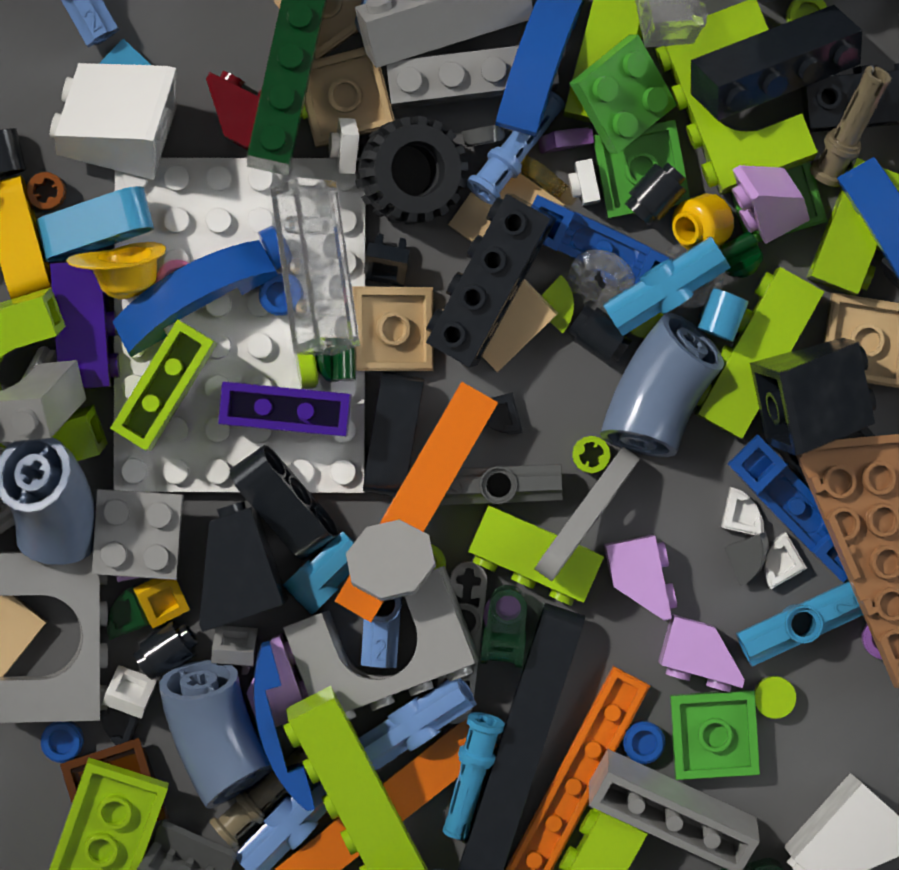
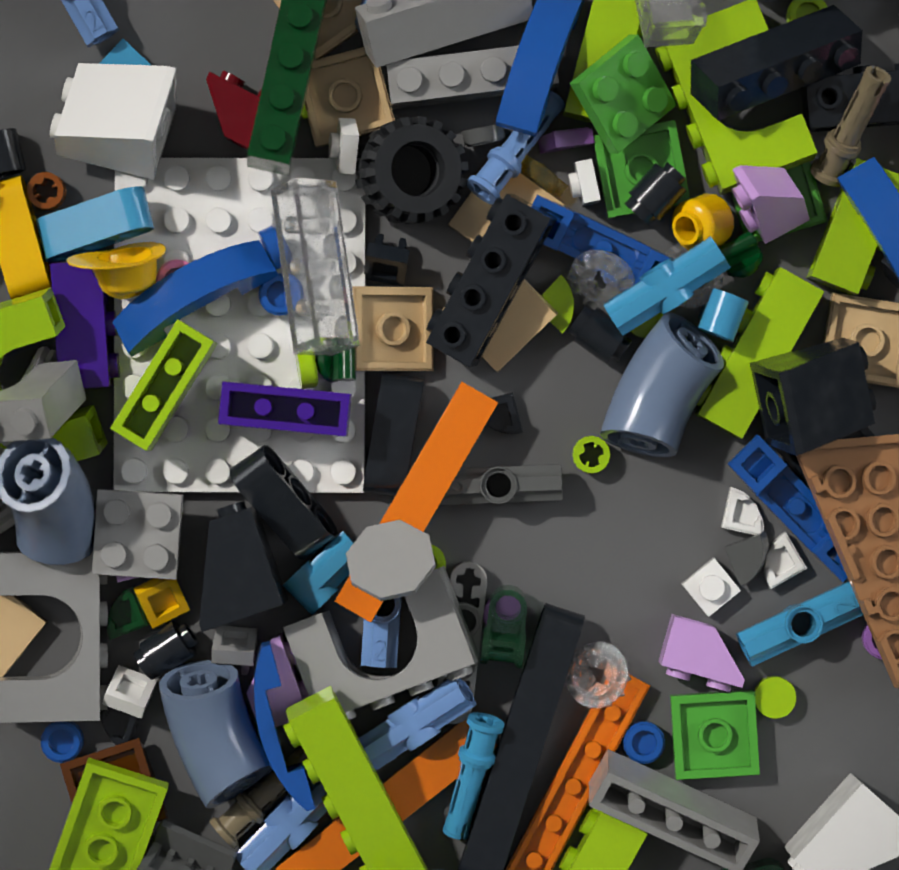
lime brick [468,505,604,606] -> none
light grey beam [535,446,641,581] -> none
lavender slope [604,534,677,620] -> none
none -> clear gear [566,642,631,709]
none -> white plate [681,558,741,617]

